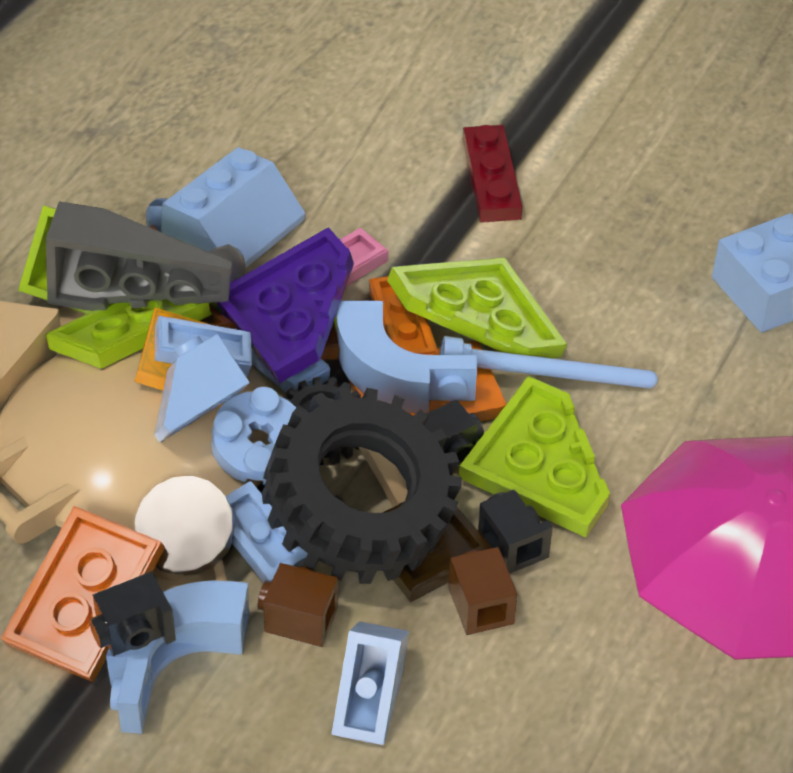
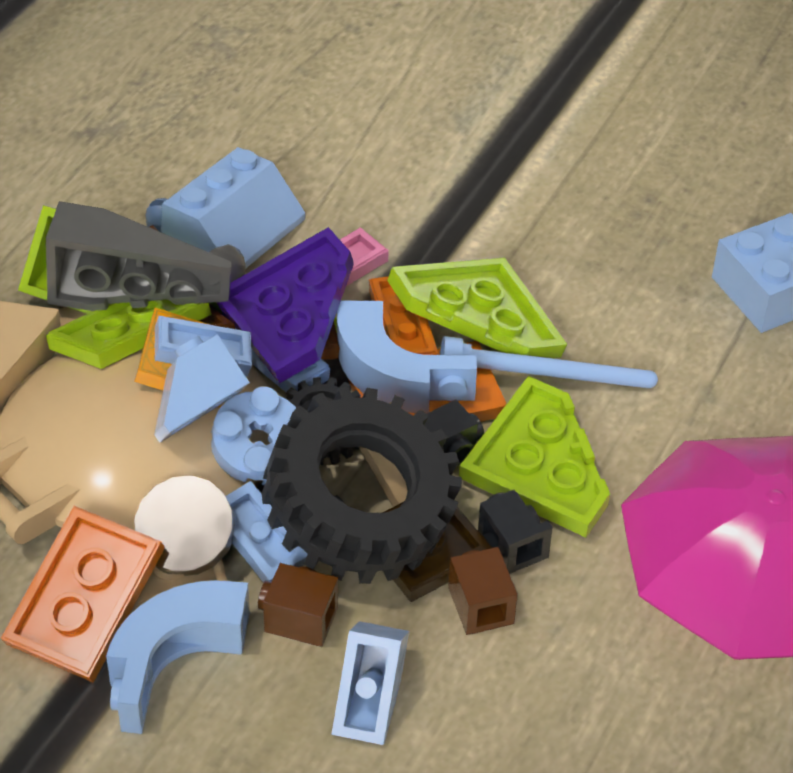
black brick [89,571,176,657] -> none
dark red plate [462,125,523,222] -> none

